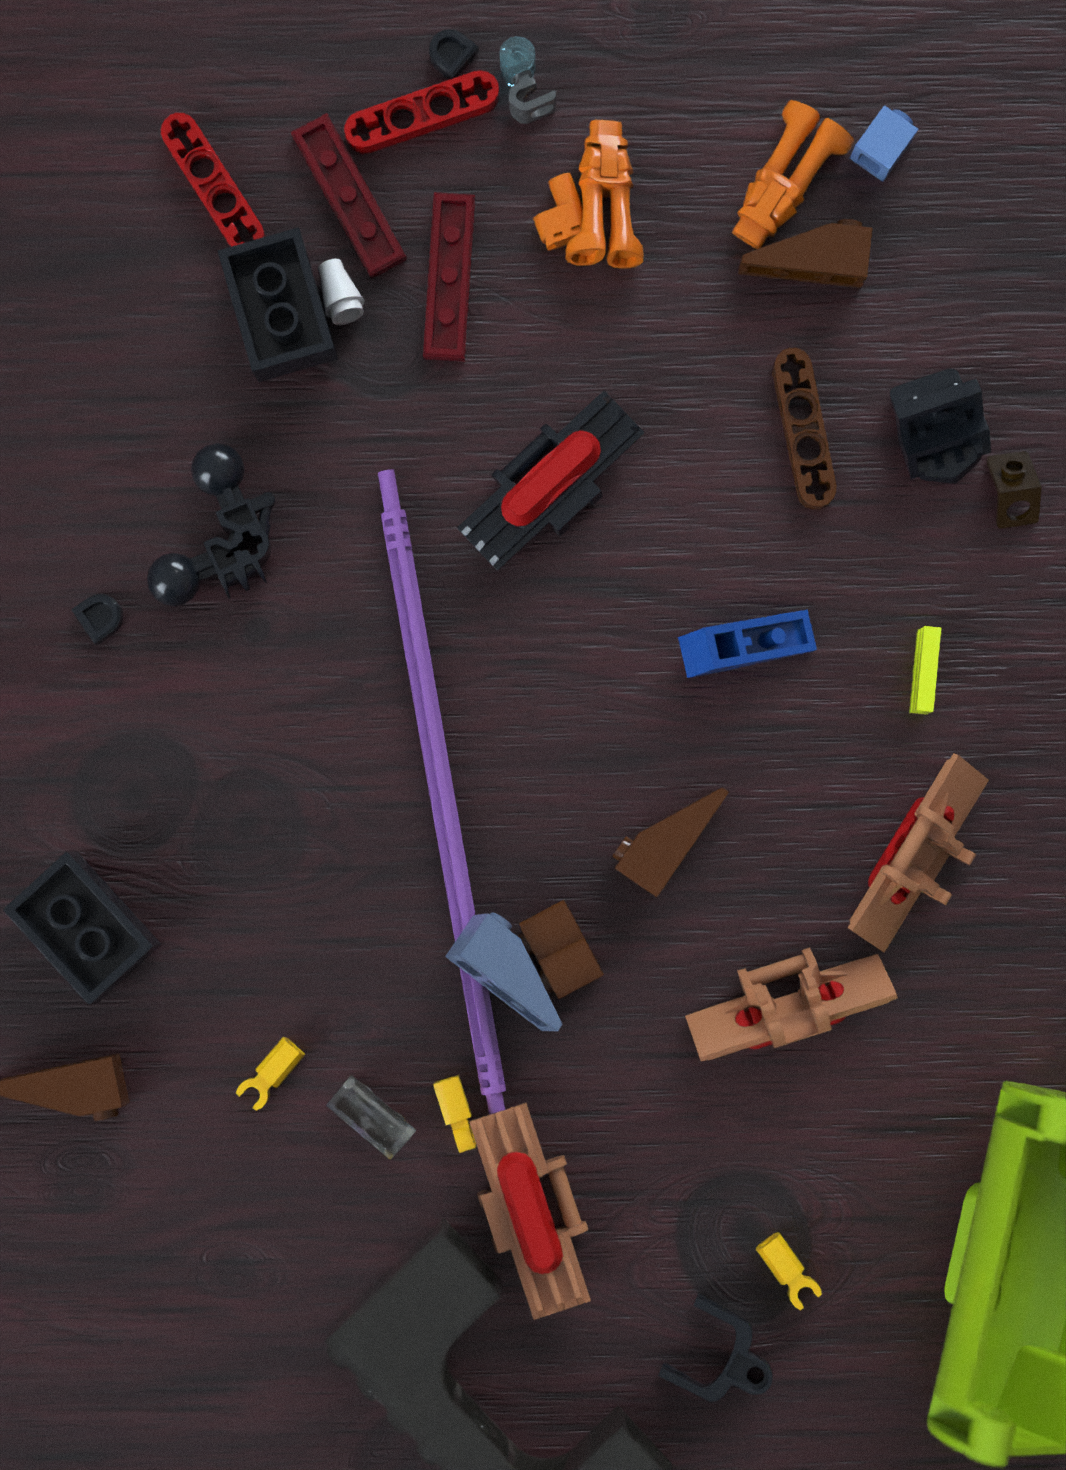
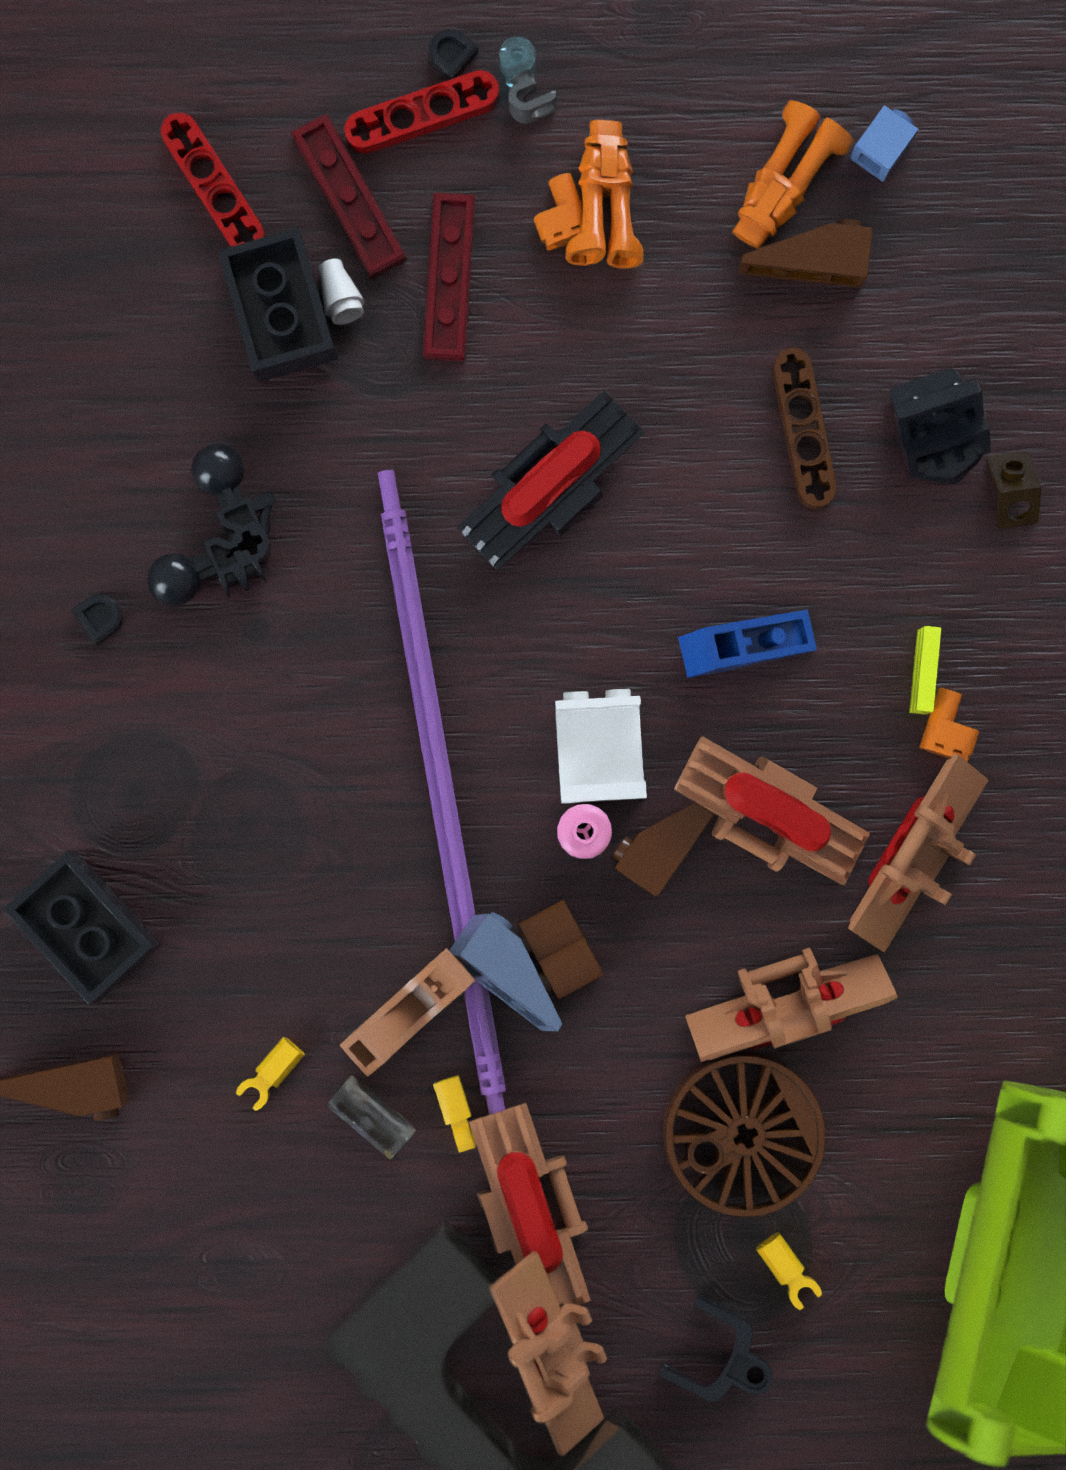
none -> nougat arch [339,948,475,1077]
none -> nougat piece [490,1251,607,1456]
none -> white panel [555,689,647,804]
none -> bright pink head [557,804,612,859]
none -> reddish brown piece [662,1052,825,1217]
none -> nougat piece [674,736,870,886]
none -> orange piece [919,688,979,762]

